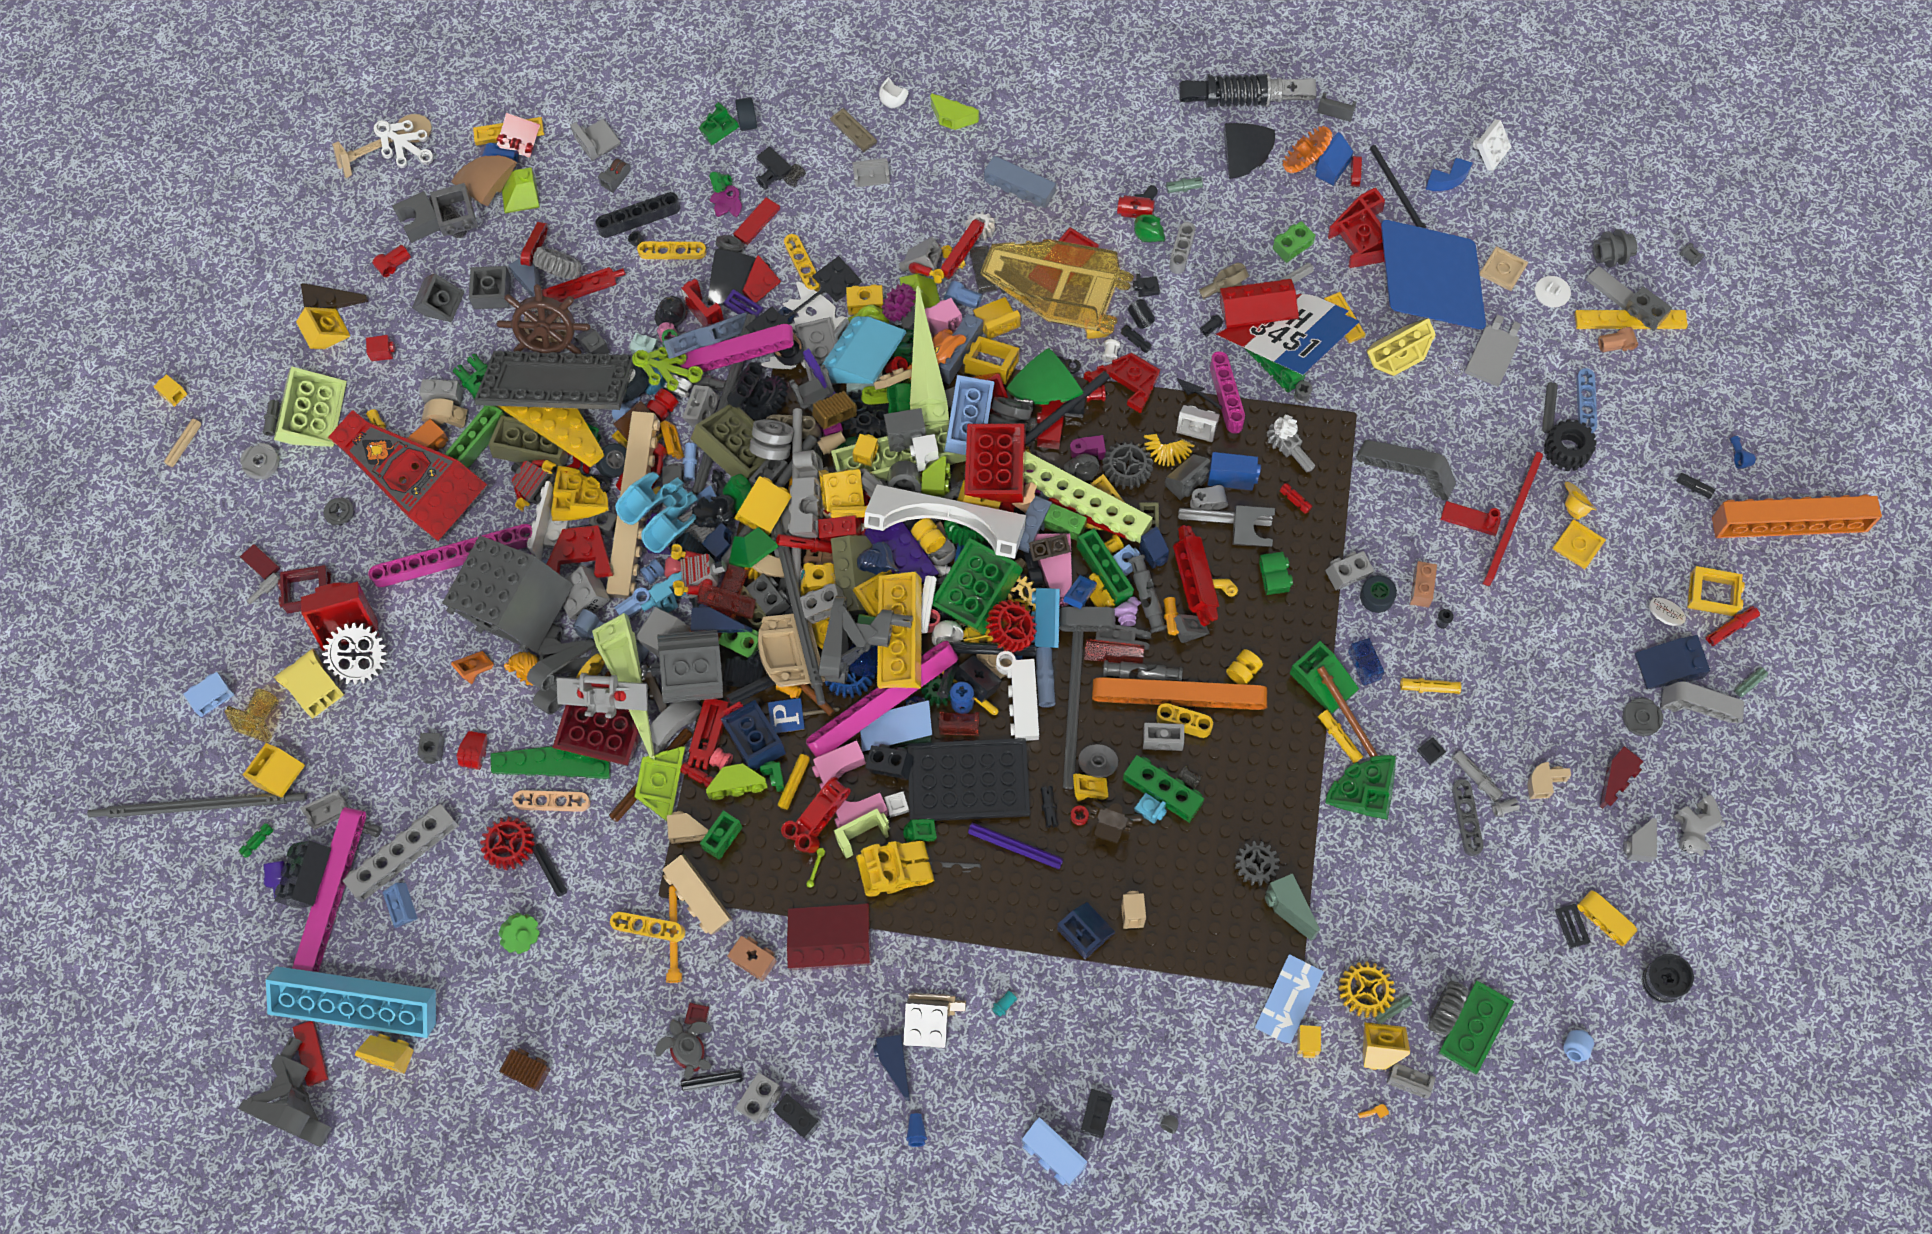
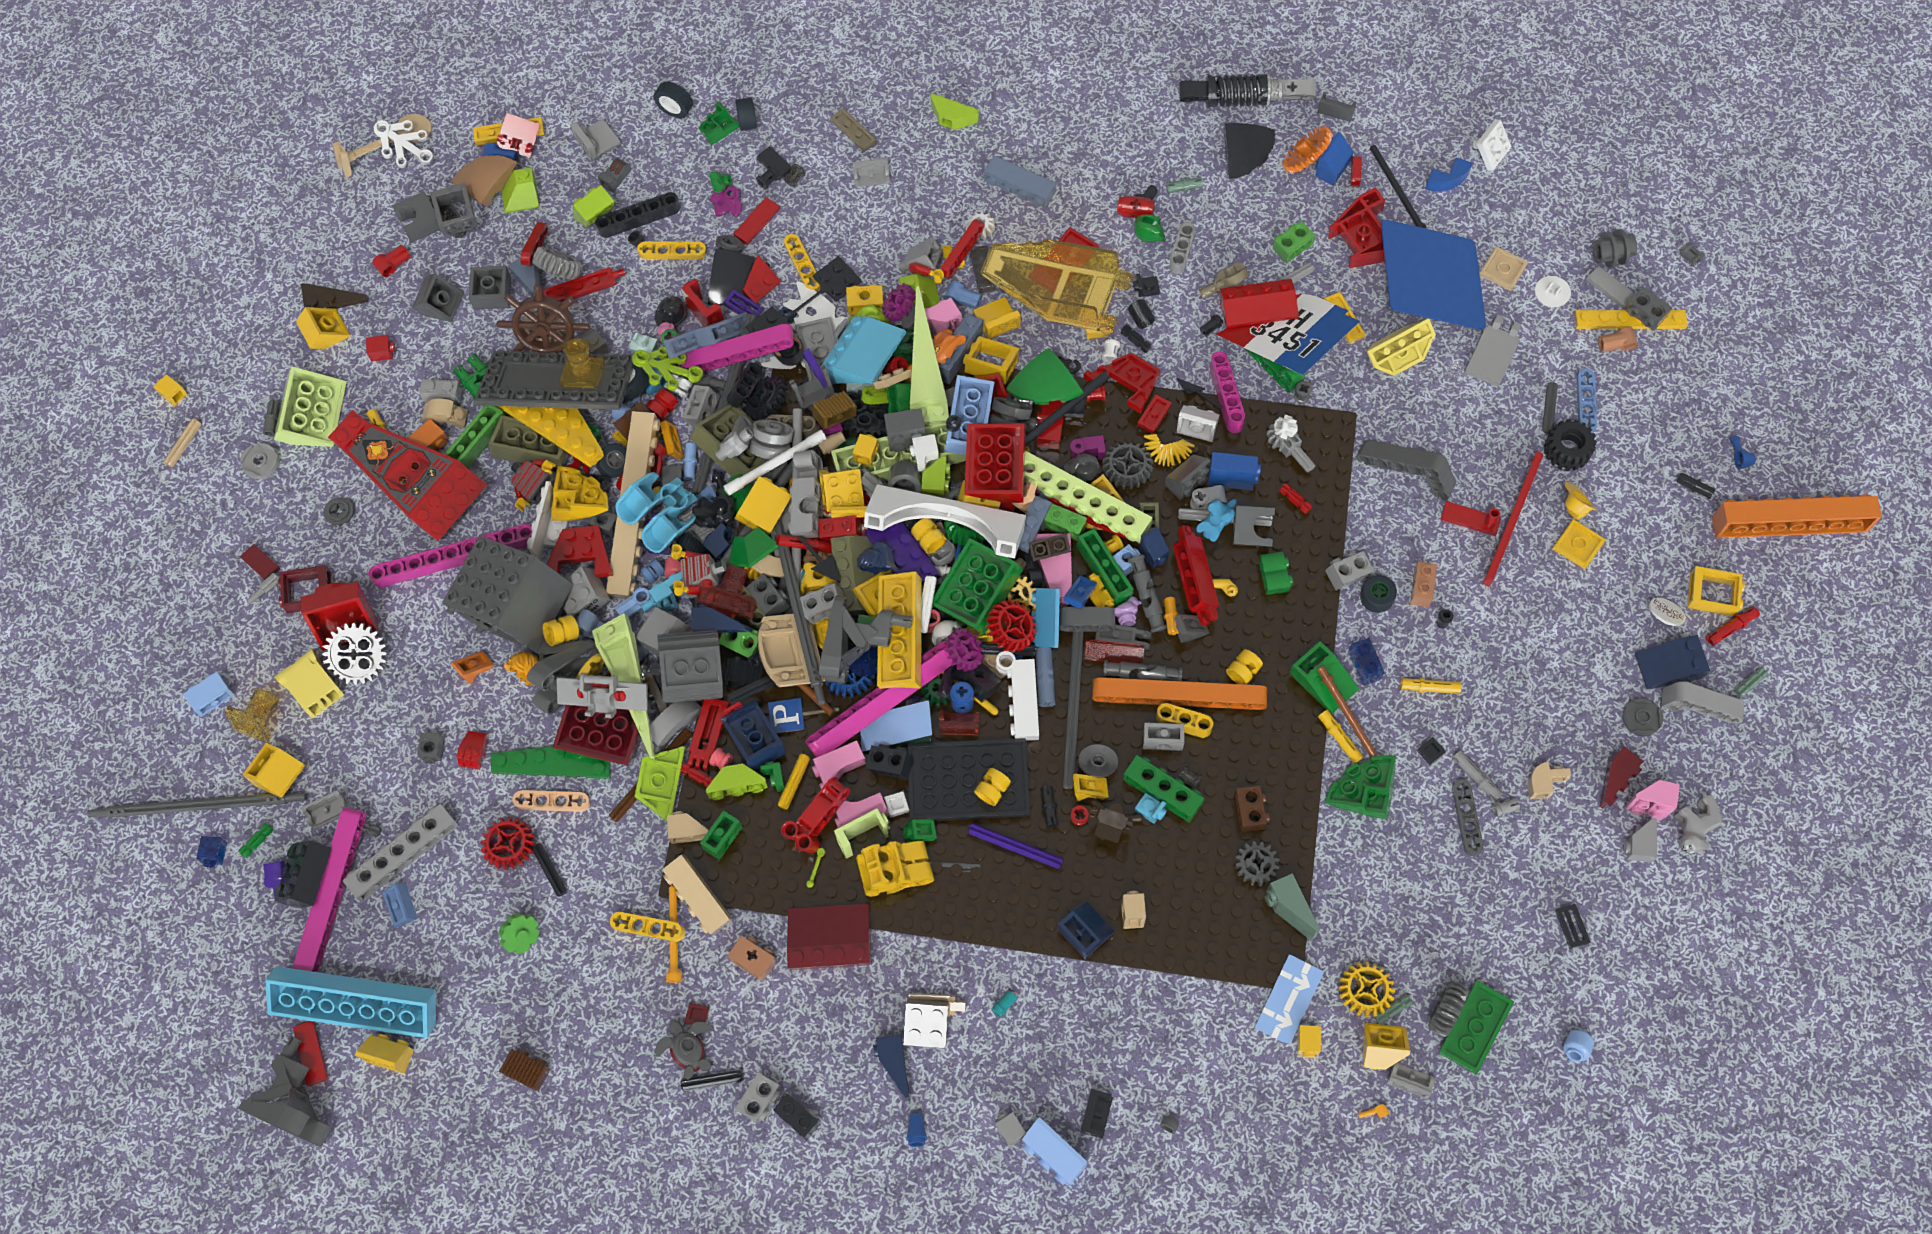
light orange pin [776,685,802,699] -> none
white hair [879,77,908,108] -> none
yellow beam [1577,890,1638,946] -> none
black wheel [1641,954,1694,1003] -> none
none -> clear blue brick [196,836,227,868]
none -> yellow wheel [543,615,579,646]
none -> clear yellow plant [559,338,605,388]
none -> lime slope [573,185,614,228]
none -> black wheel [653,81,693,119]
none -> light grey piece [715,415,754,461]
none -> white piece [723,430,826,496]
none -> black piece [798,536,840,583]
none -> magenta gear [945,628,984,672]
none -> black hinge [946,415,961,432]
none -> yellow wheel [974,768,1011,806]
none -> light grey brick [995,1112,1026,1148]
none -> red plate [1137,395,1172,434]
none -> dark azure animal [1196,499,1237,542]
none -> reddish brown brick [1234,786,1269,832]
none -> bright pink slope [1625,780,1680,820]

